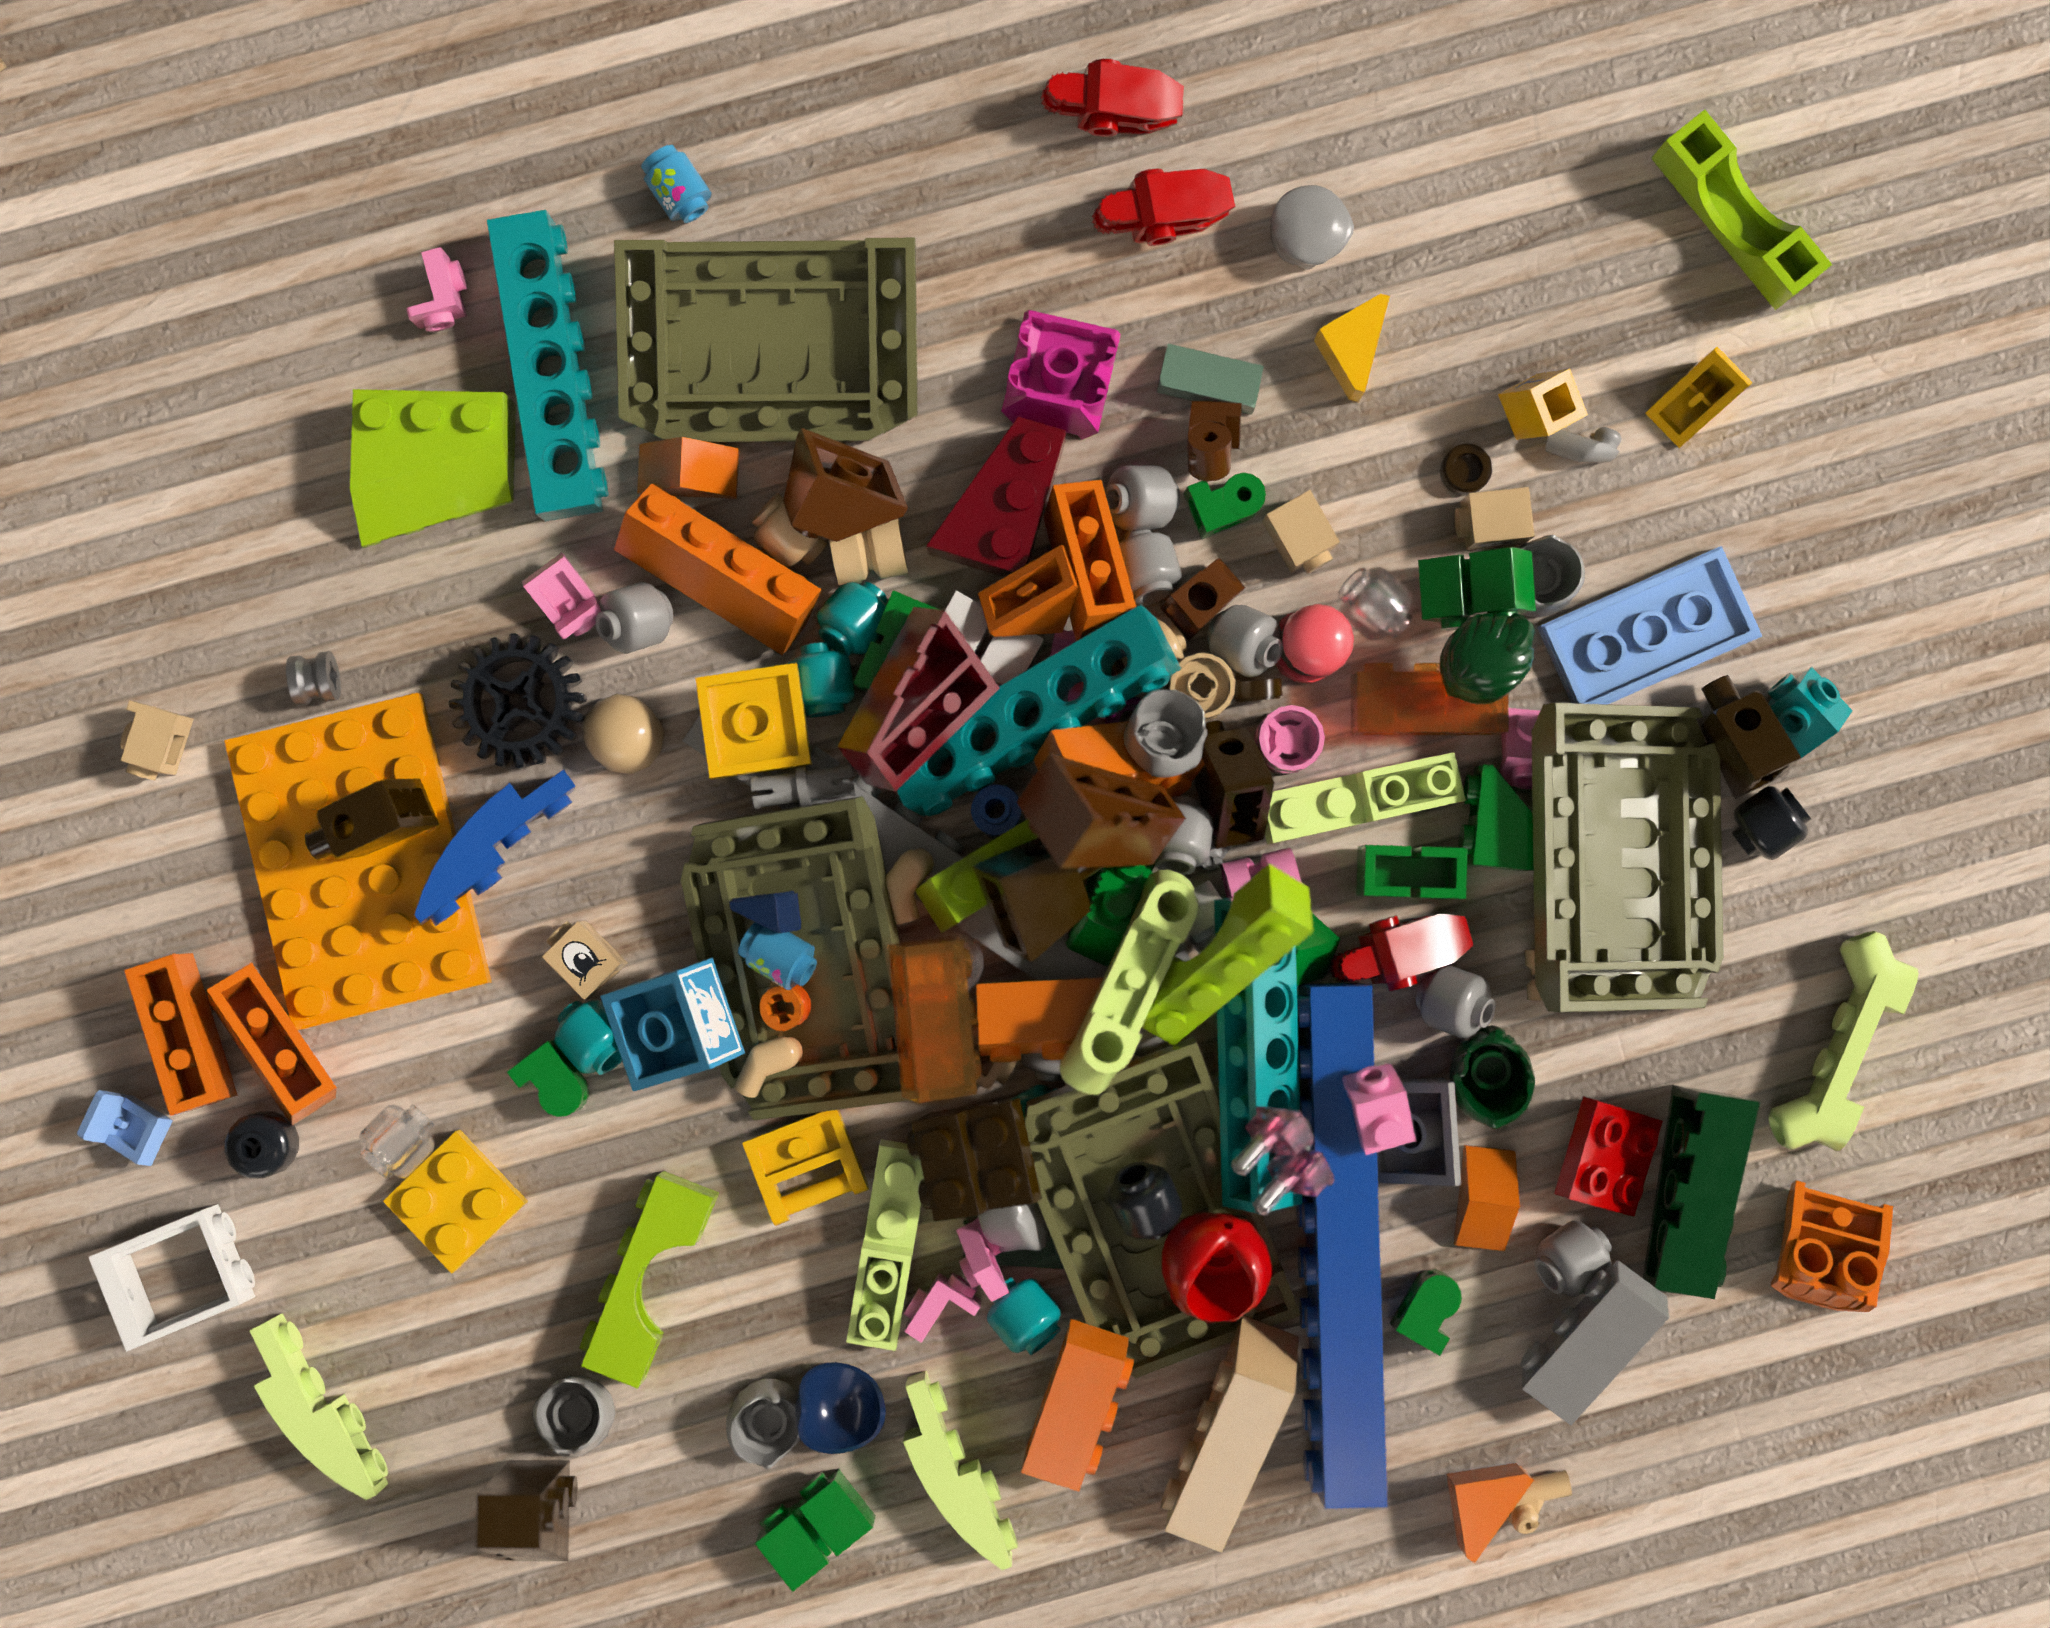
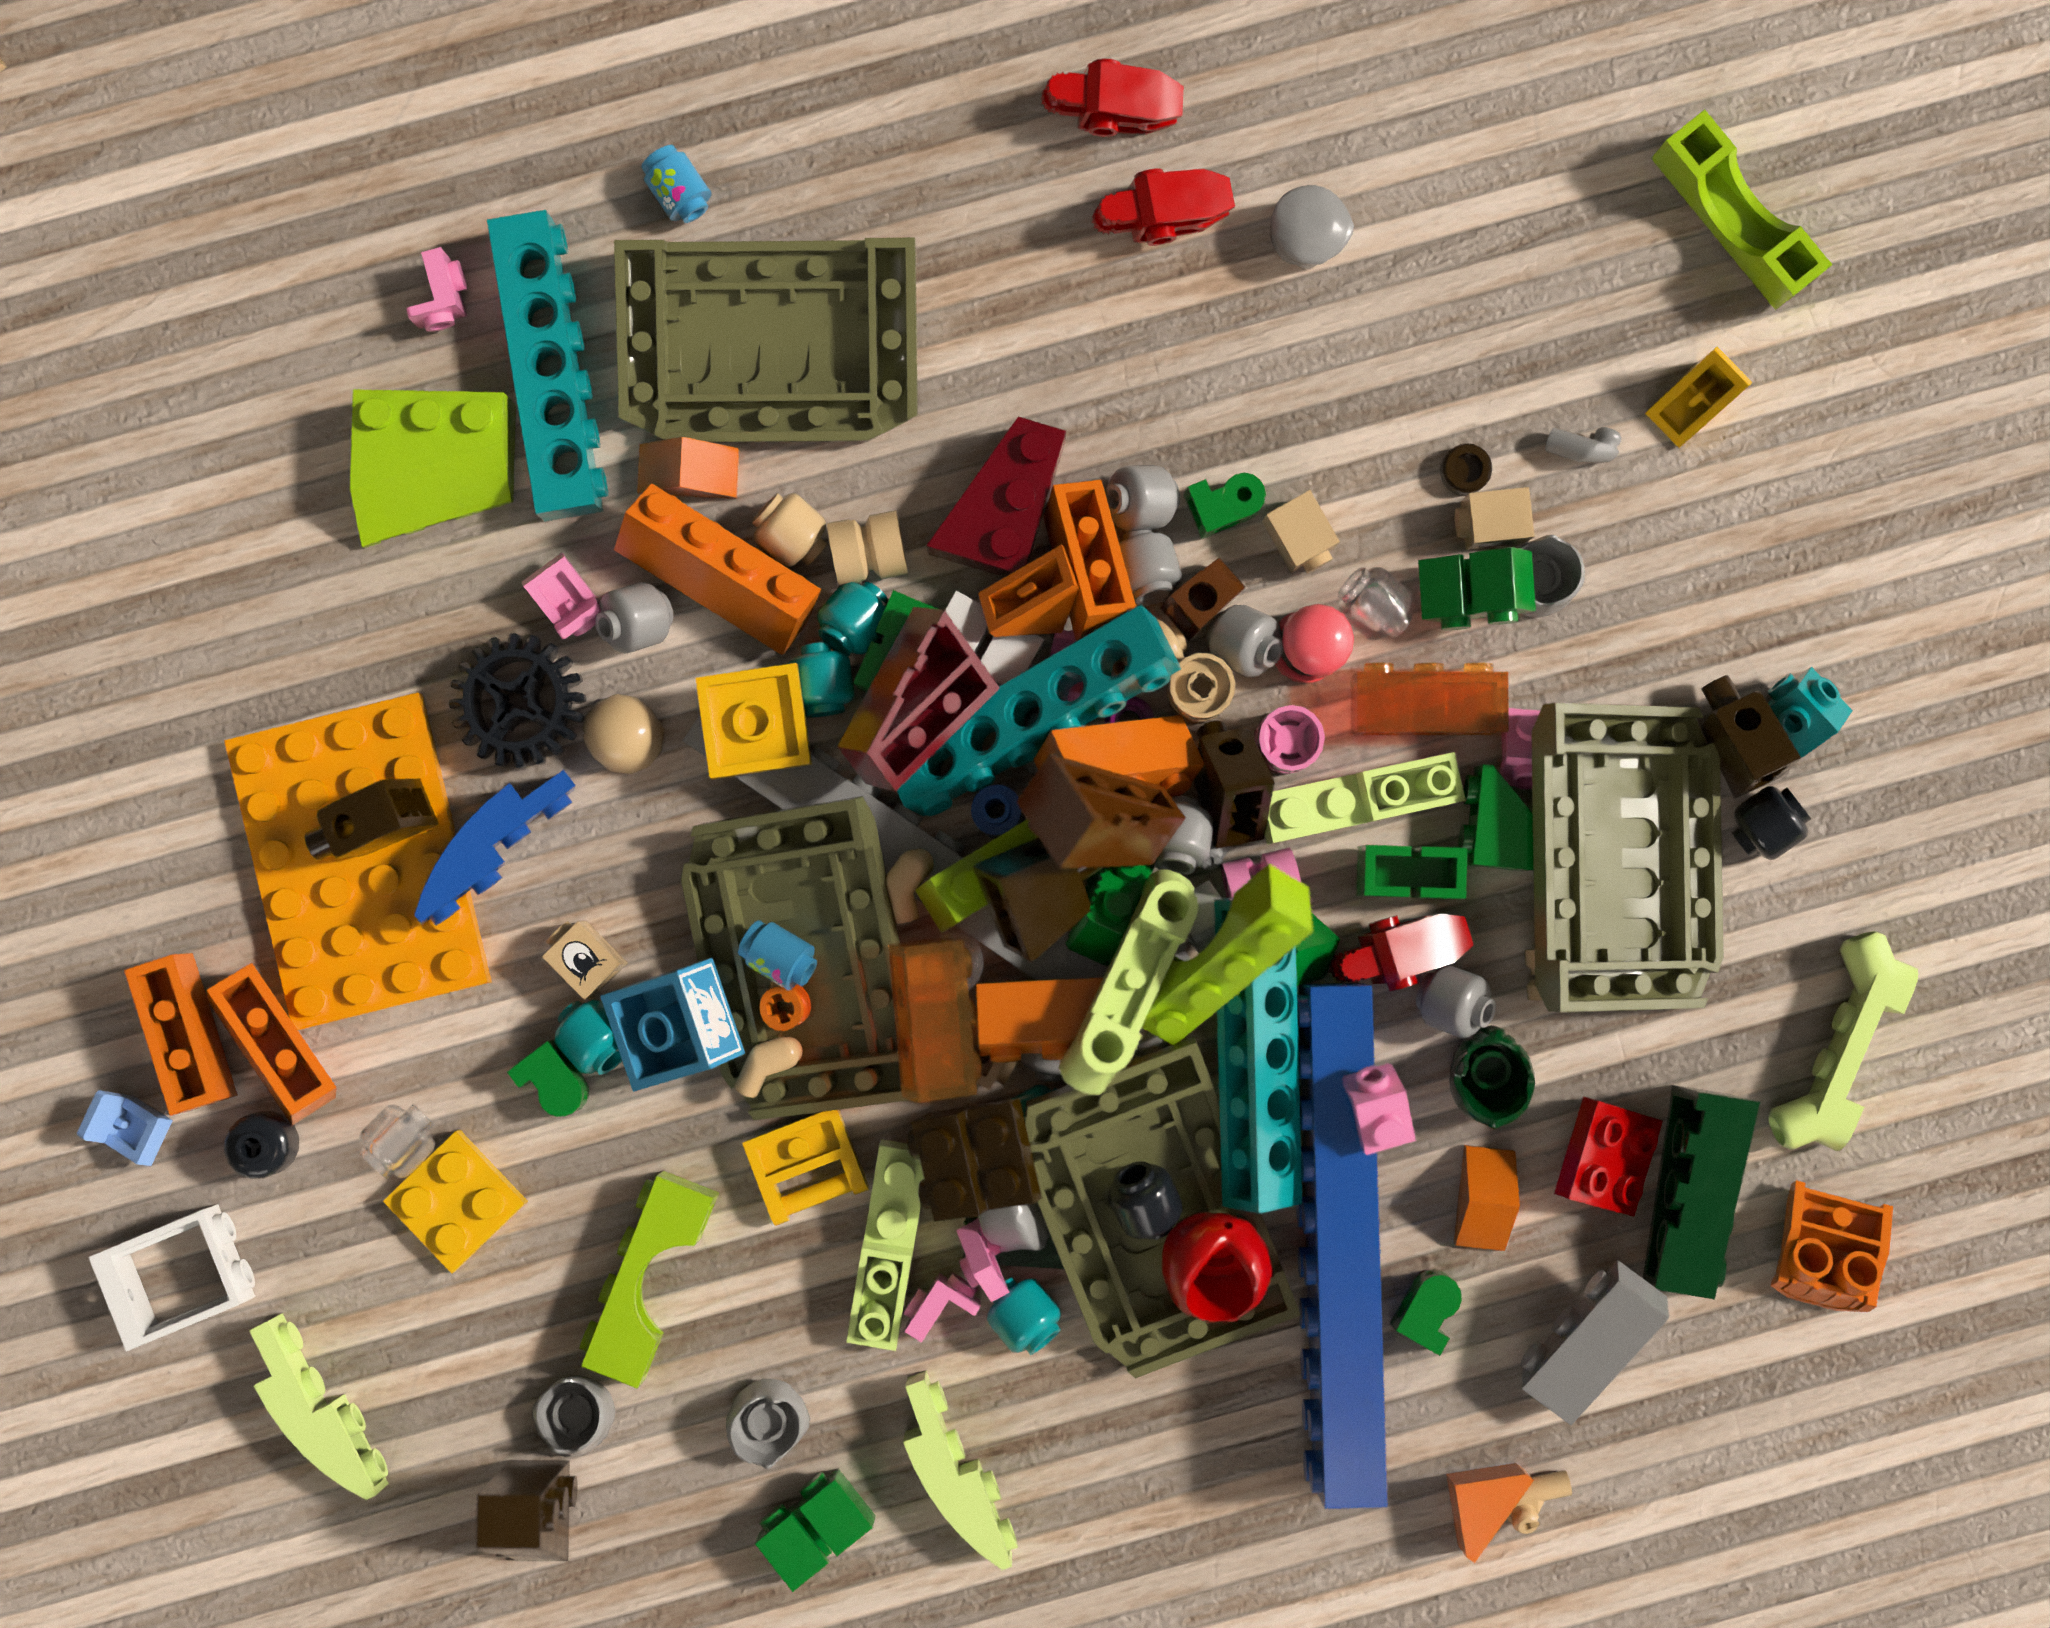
tan brick [120,700,194,781] -> none
flat silver wheel [286,651,341,706] -> none
dark blue slope [729,891,801,933] -> none
light grey pin [750,763,856,809] -> none
reddish brown slope [783,428,908,542] -> none
dark blue helmet [795,1362,886,1454] -> none
dark pink slope [1001,310,1121,440] -> none
orange brick [1021,1319,1134,1492] -> none
light grey hair [1123,689,1207,778] -> none
sand green slope [1156,343,1264,415] -> none
tan wedge [1161,1316,1299,1553] -> none
reddish brown leg [1187,401,1242,482] -> none
clear pink piece [1231,1105,1334,1215] -> none
dark brown tile [1233,678,1283,702] -> none
yellow slope [1314,293,1390,402] -> none
light grey slope [1377,1077,1461,1186] -> none
dark green hair [1439,612,1535,705] -> none
yellow brick [1498,369,1588,440] -> none
light grey head [1534,1221,1612,1297] -> none
light blue tile [1537,546,1762,704] -> none

